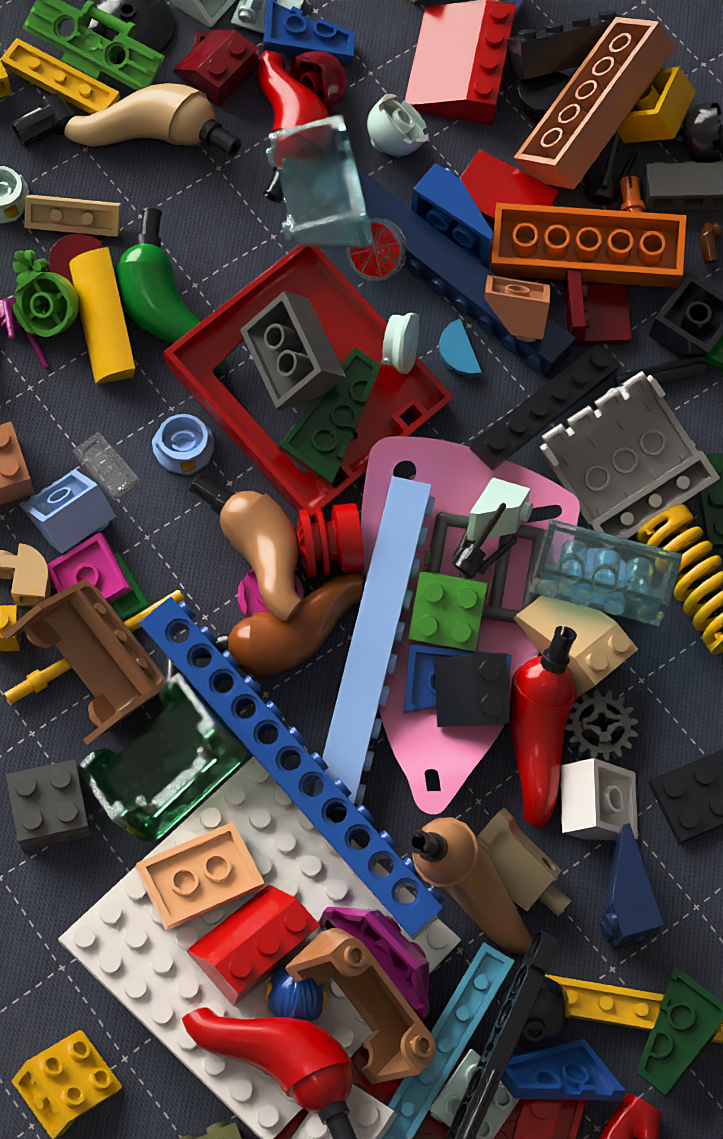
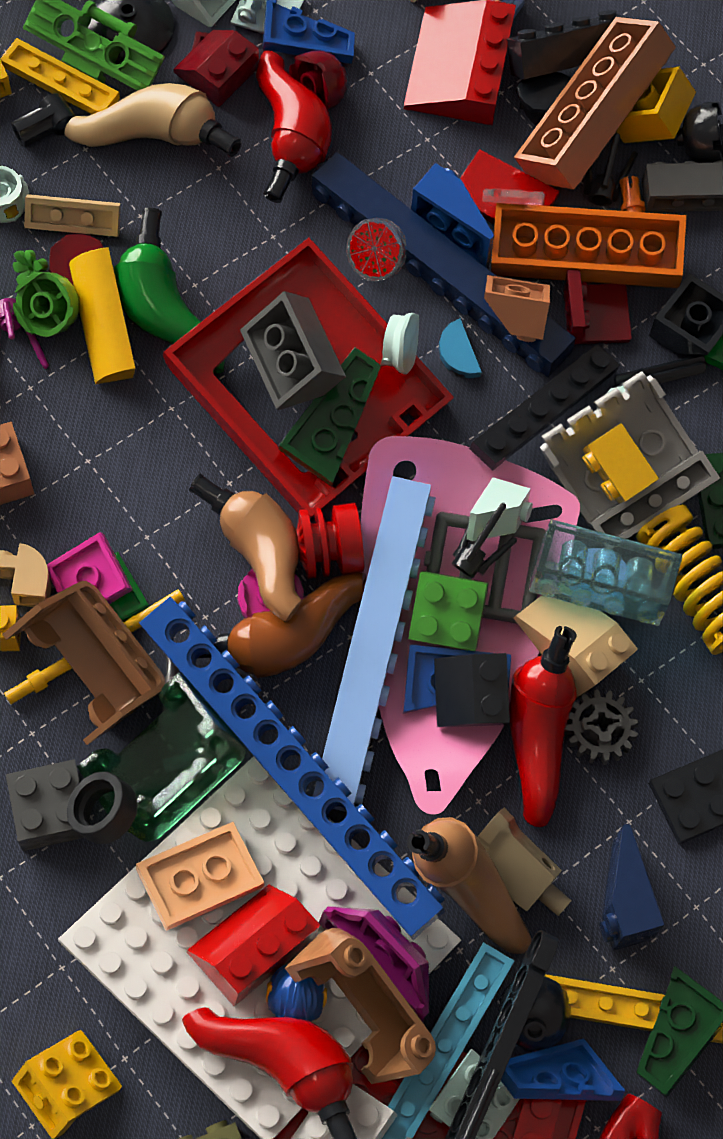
light blue slope [21,469,116,553] -> none
clear plate [72,431,140,501] -> none
light blue hat [152,414,214,475] -> none
clear light blue windscreen [266,114,375,248] -> none
light aqua cylinder [367,94,428,157] -> none
white slope [560,758,638,840] -> none
reddish brown arm [699,222,723,264] -> none
none -> black tyre [66,772,138,844]
none -> clear tile [482,188,545,205]
none -> yellow brick [581,423,659,503]

